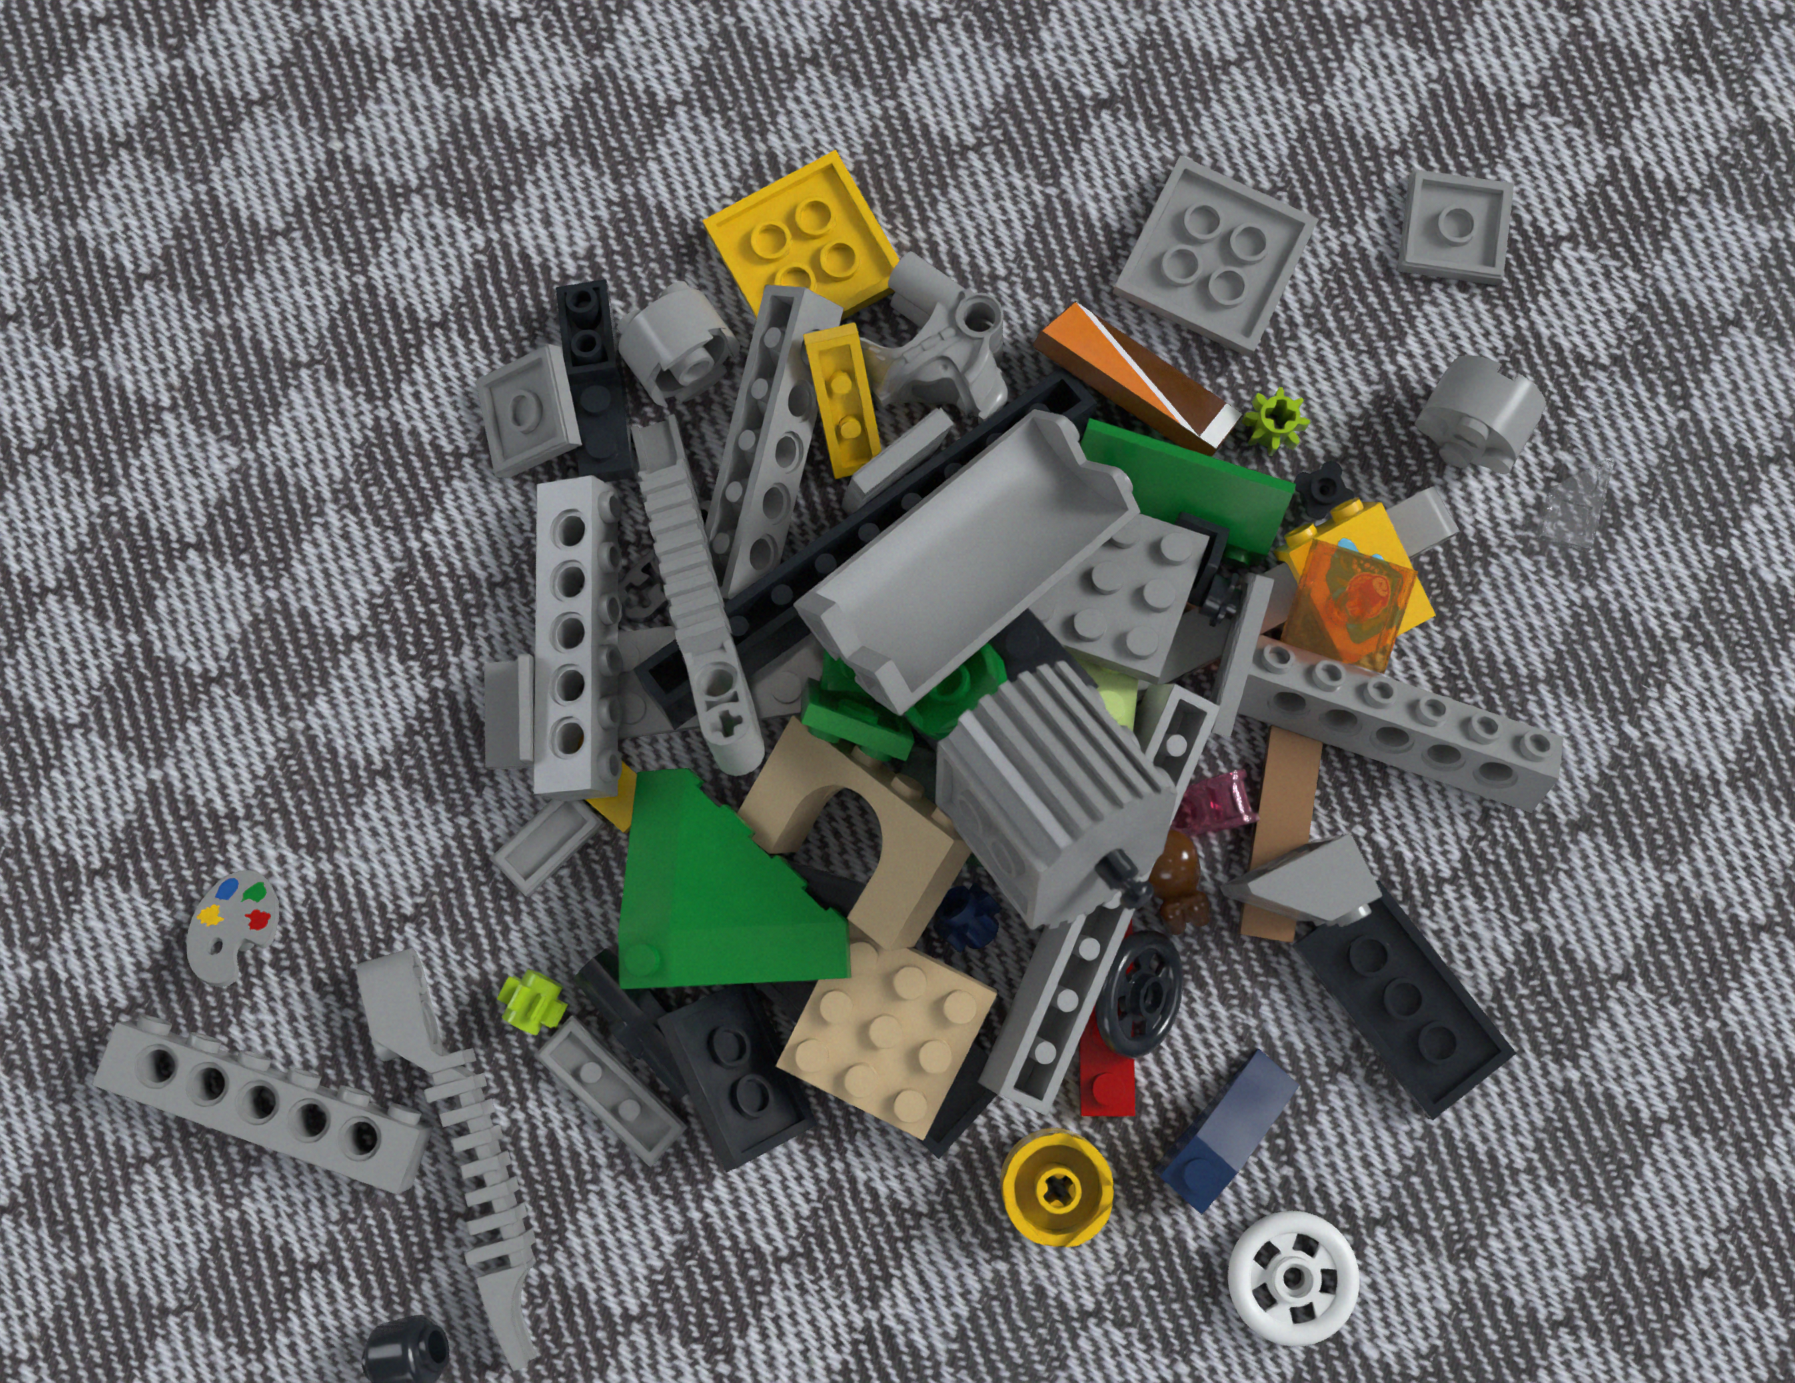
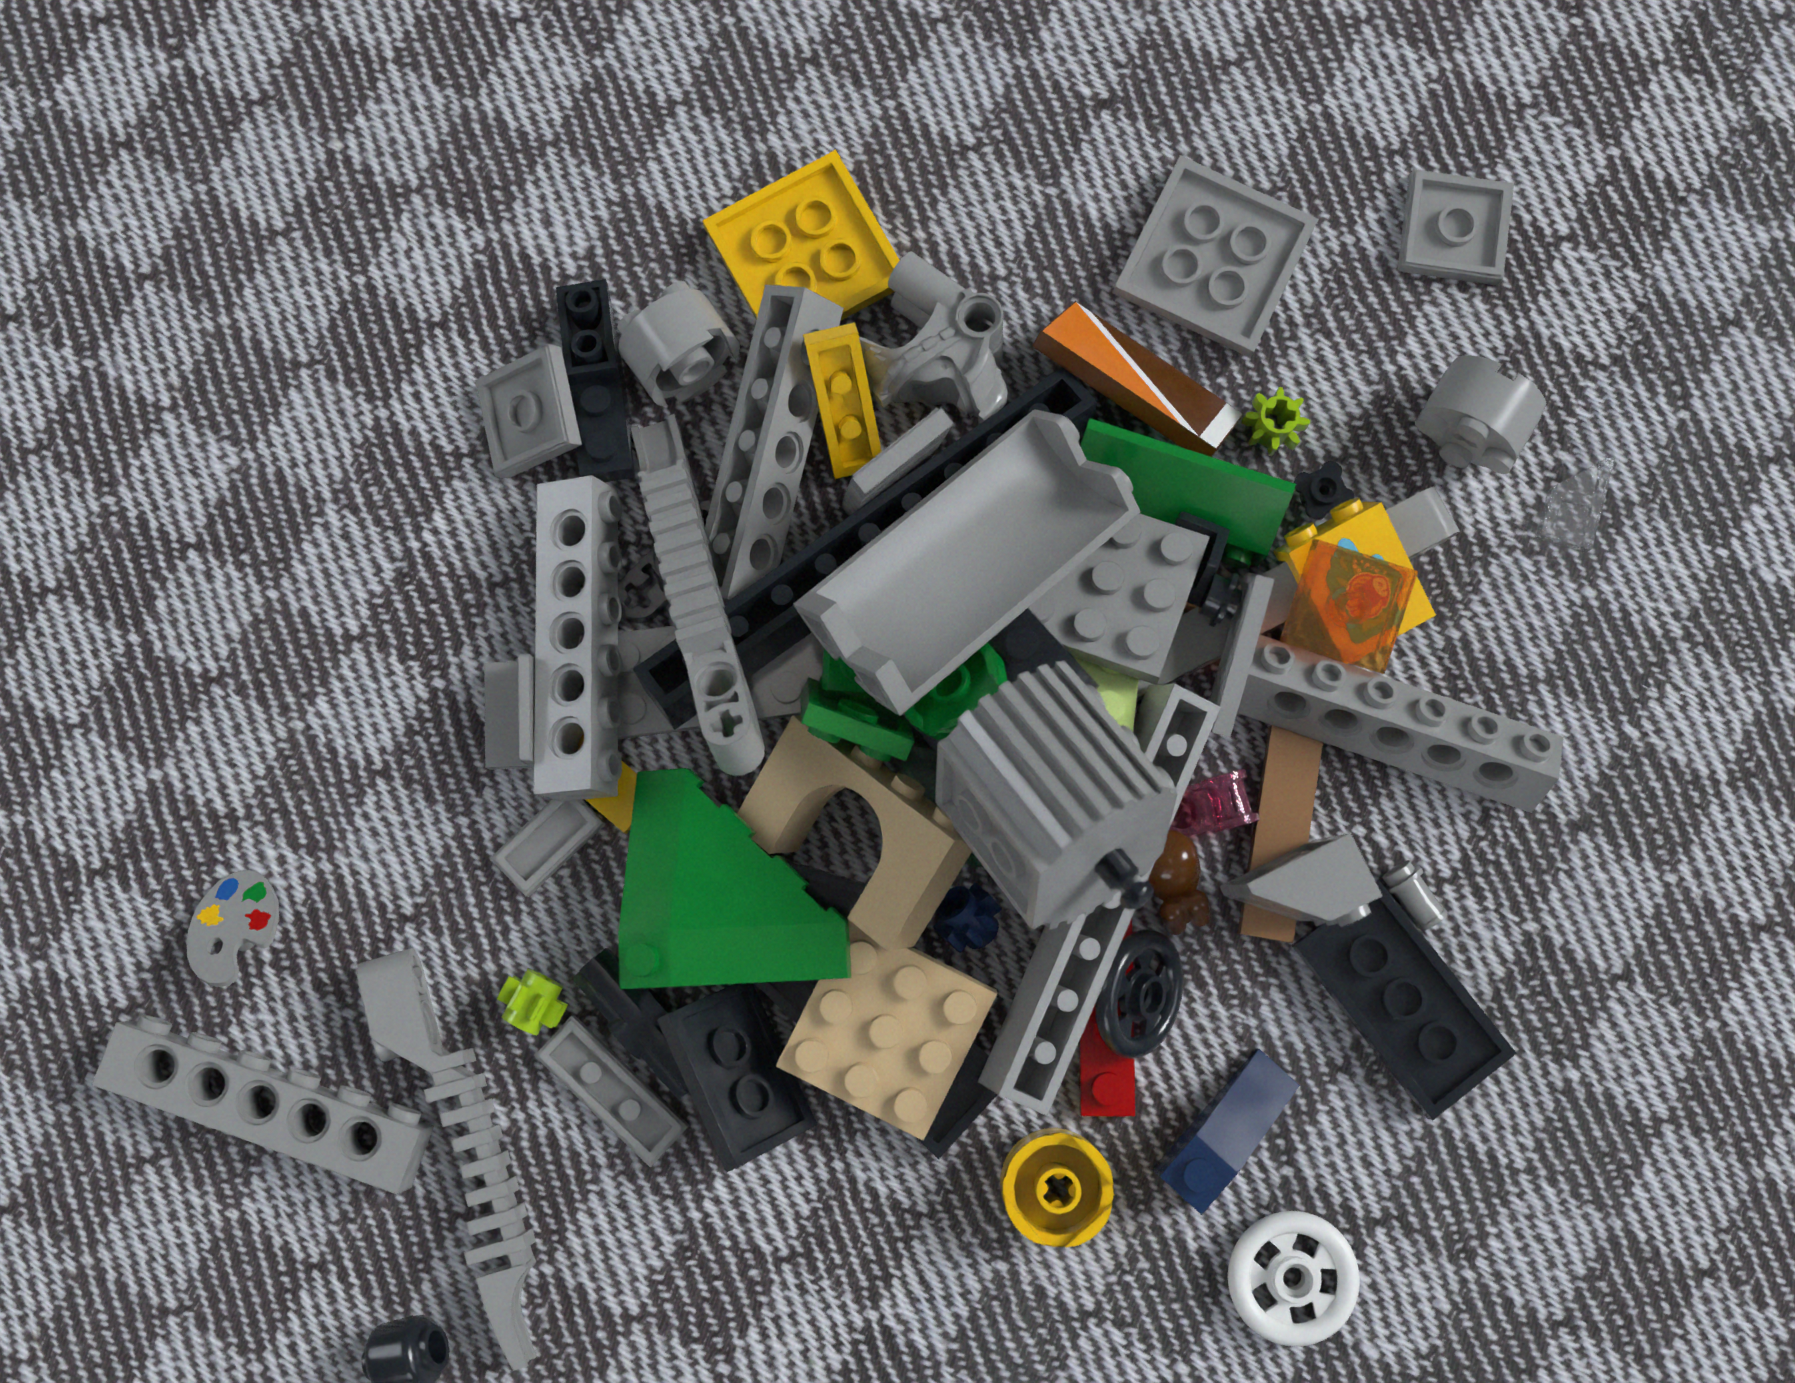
none -> light grey pin [1382,860,1448,931]

